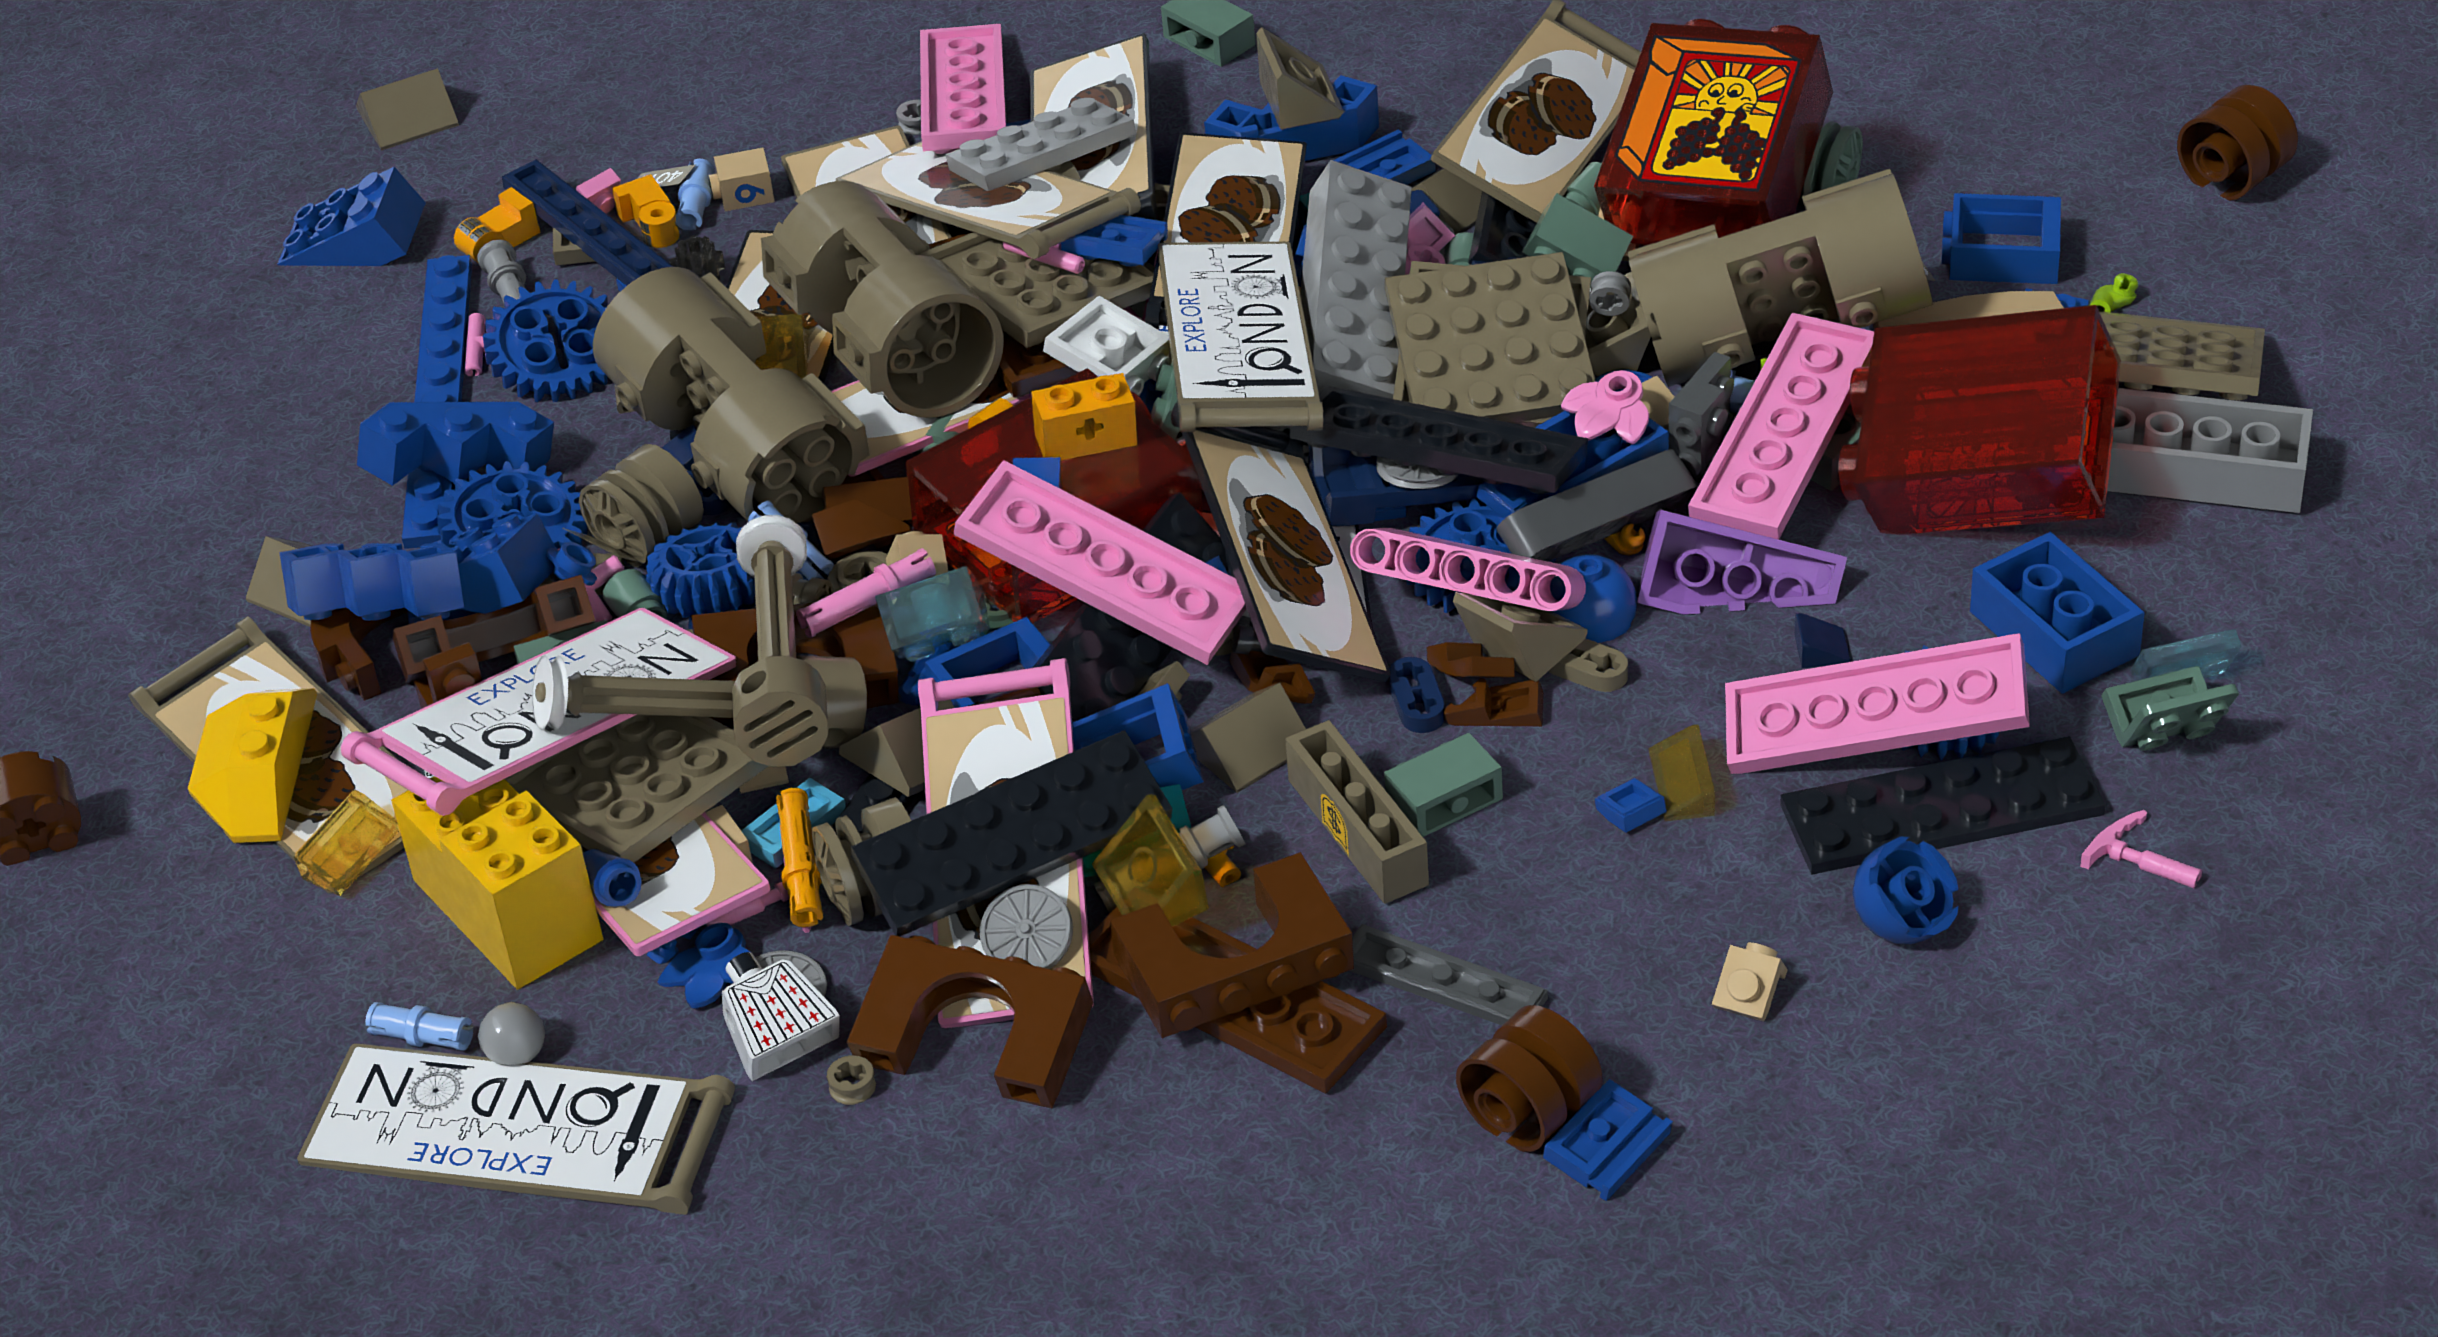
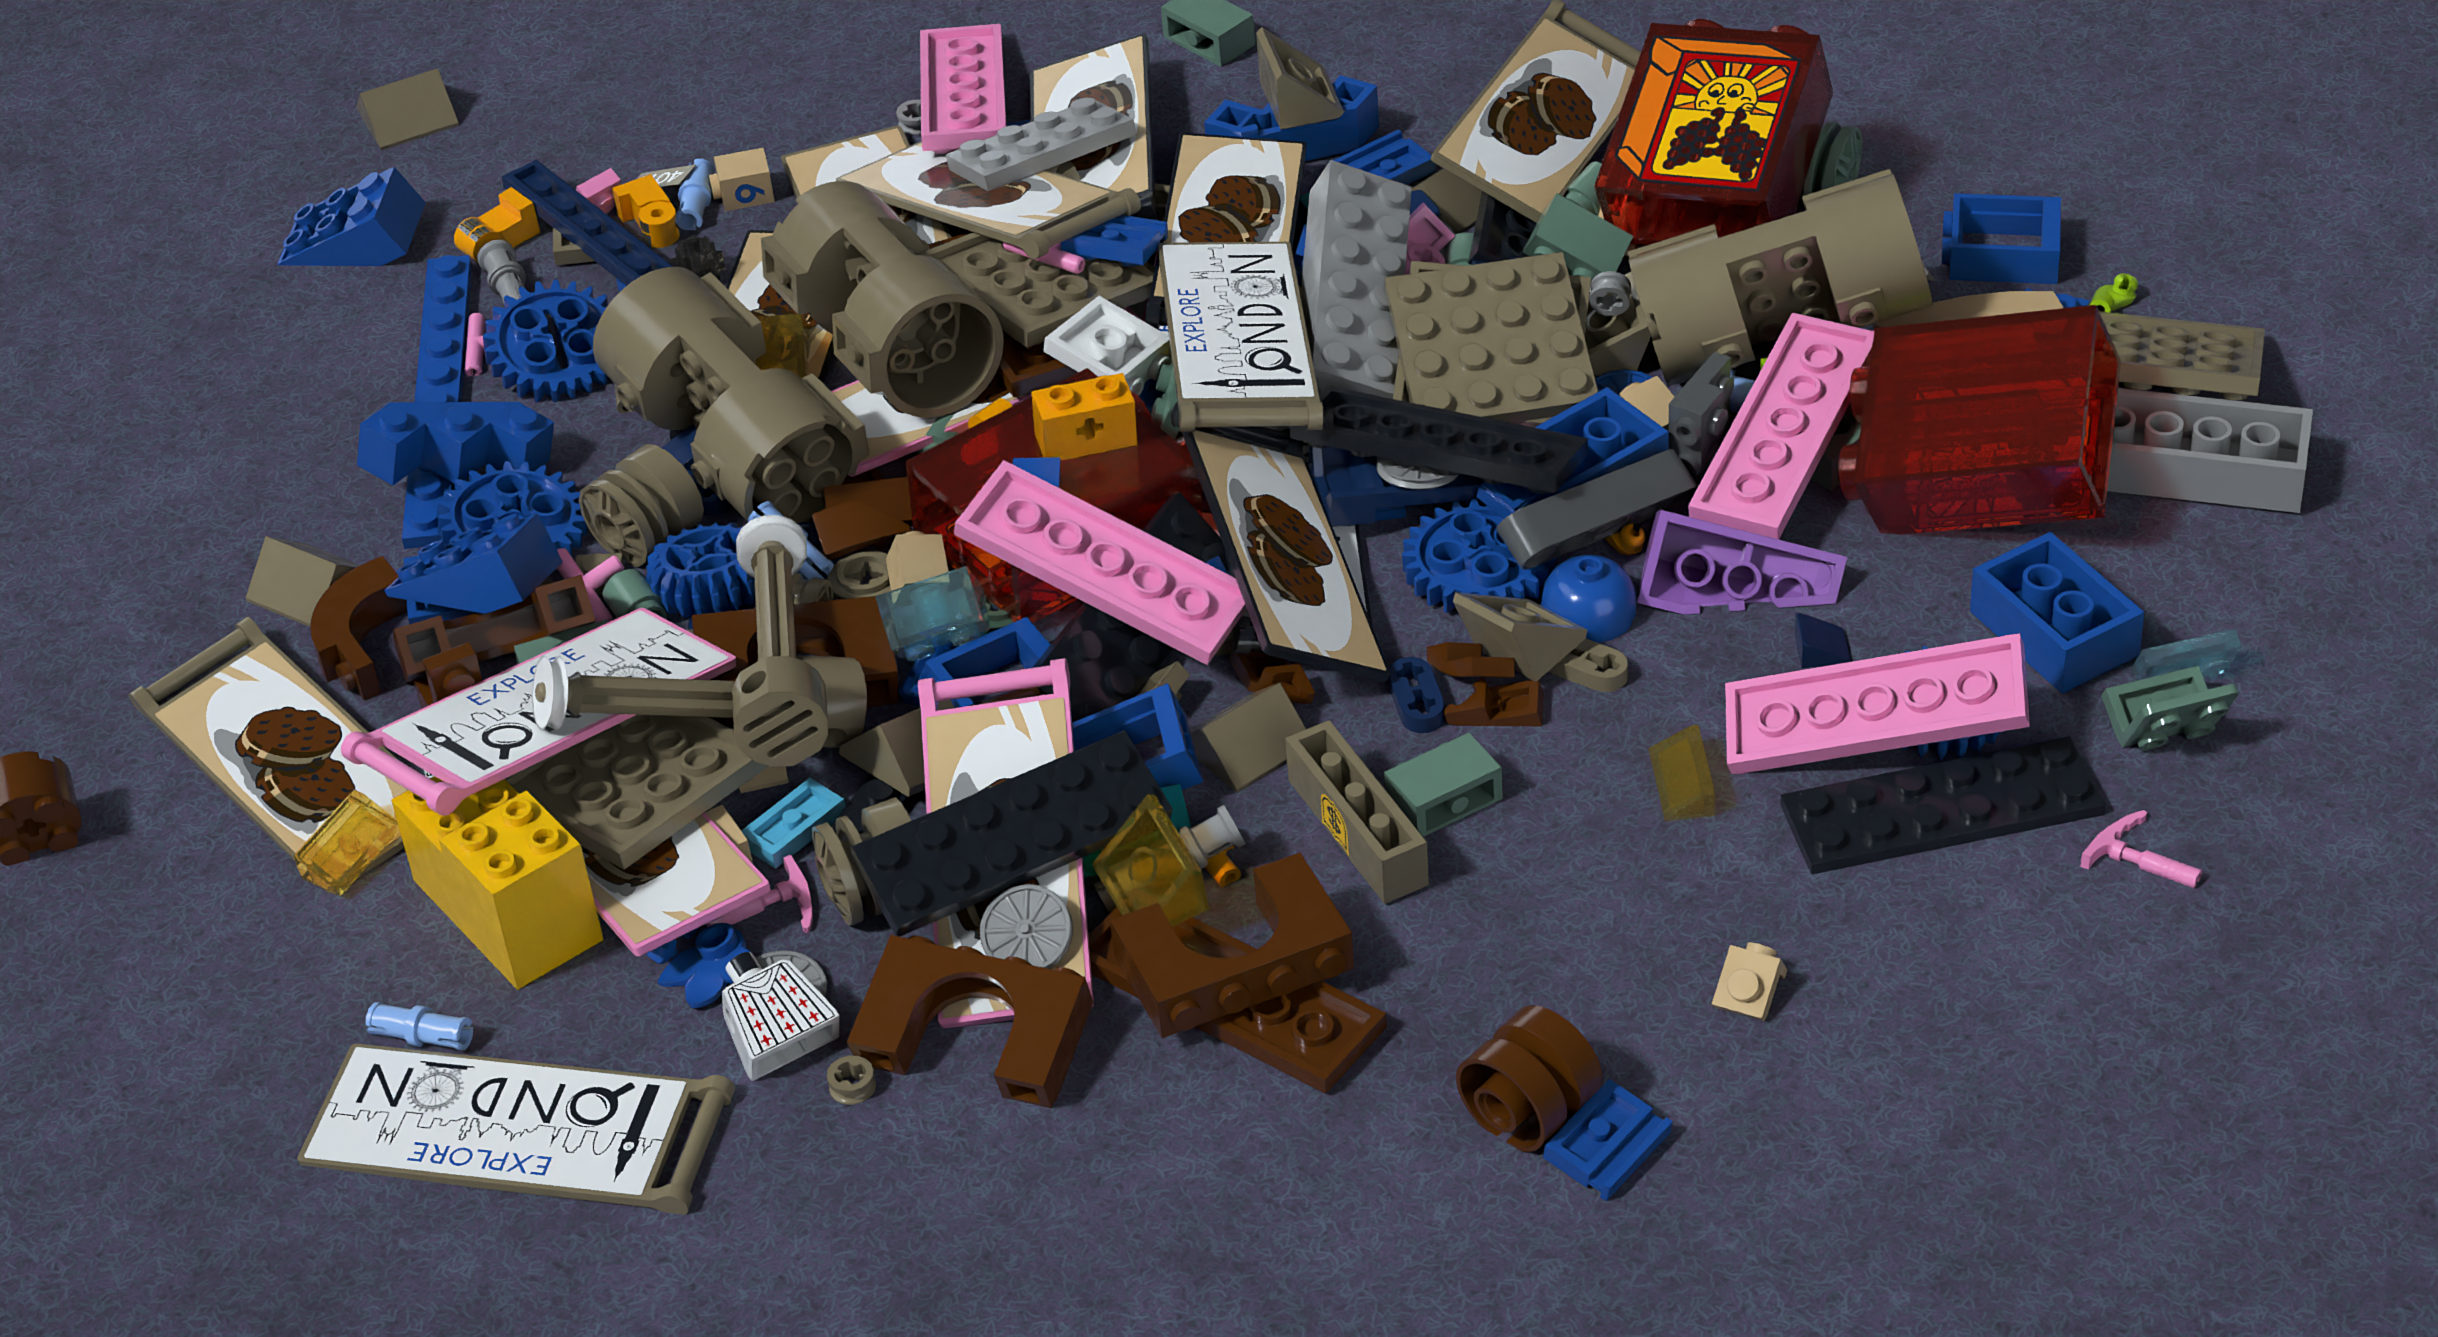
yellow wedge [188,688,317,843] -> none
blue brick [279,543,464,621] -> none
light grey piece [478,1002,545,1065] -> none
blue plate [546,542,597,585] -> none
dark tan sticker [563,528,644,564] -> none
blue cone [583,849,642,907] -> none
light orange pin [776,788,823,927] -> none
bright pink pin [796,548,936,638] -> none
dark grey tile [1349,924,1548,1025] -> none
bright pink beam [1350,528,1586,611] -> none
bright pink plate [1561,370,1649,444] -> none
blue tile [1595,778,1667,833] -> none
blue cylinder [1852,837,1959,944] -> none
reddish brown wheel [2177,85,2298,201] -> none

